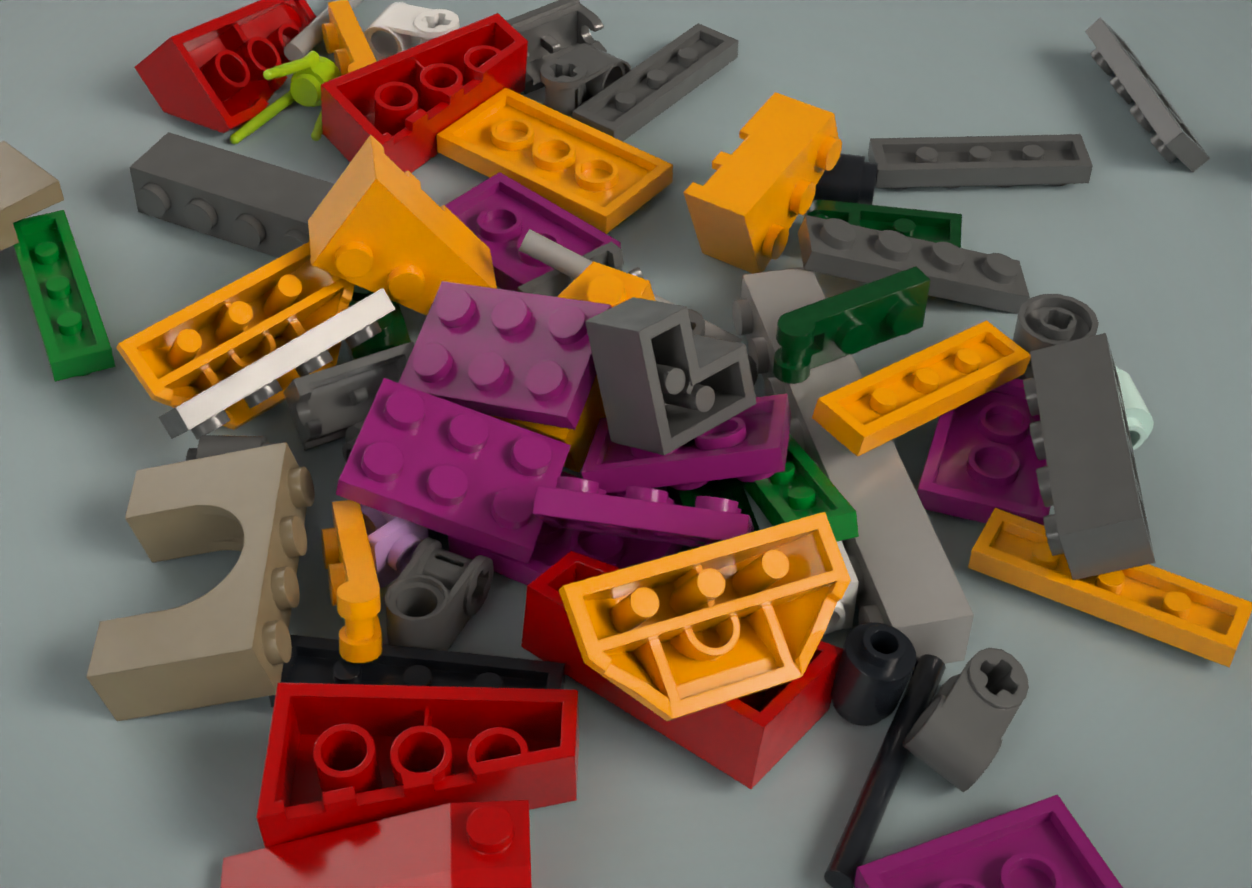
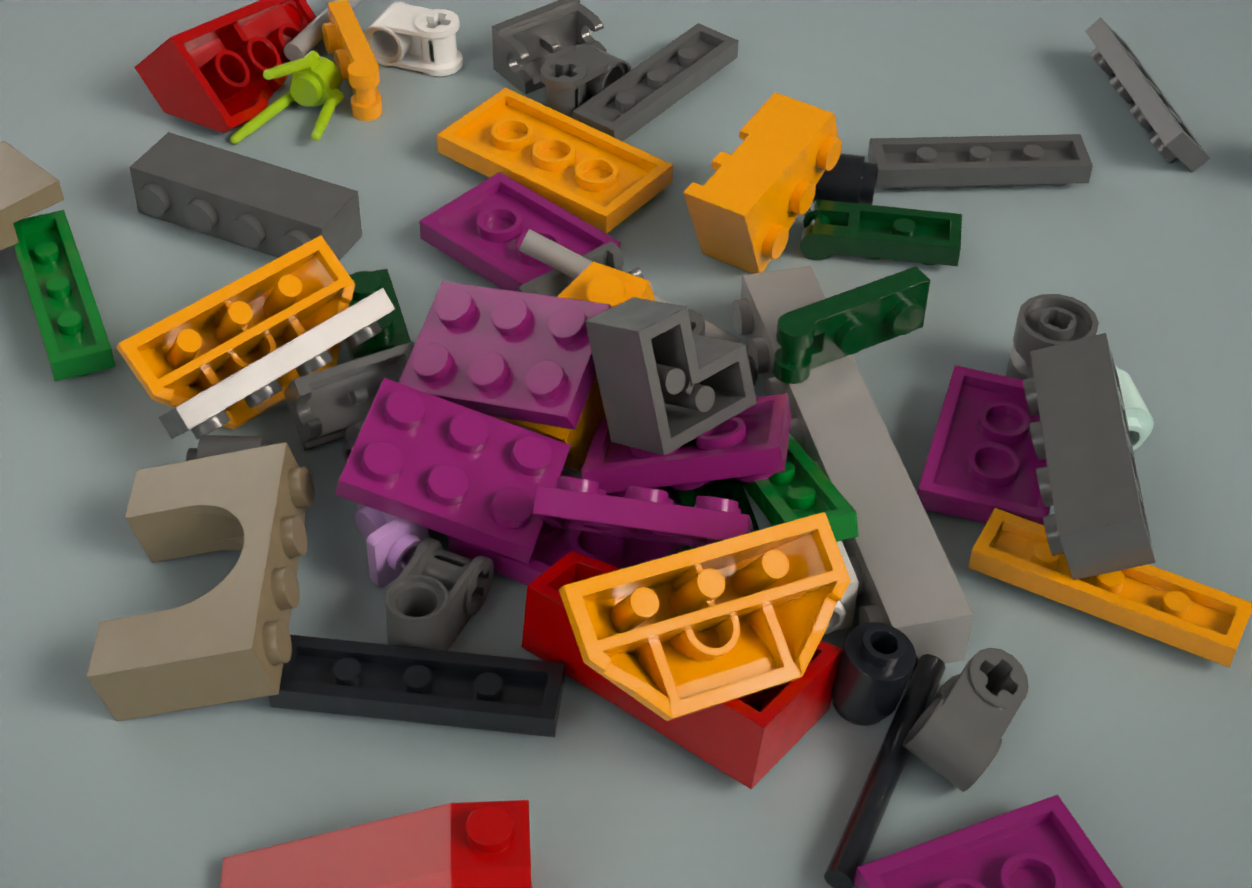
red wedge [256,682,579,848] -> none
light orange wedge [308,135,497,316] -> none
red wedge [321,13,528,173] -> none
light orange plate [321,500,382,663] -> none
dark grey plate [798,215,1030,314] -> none
light orange plate [812,320,1031,457] -> none

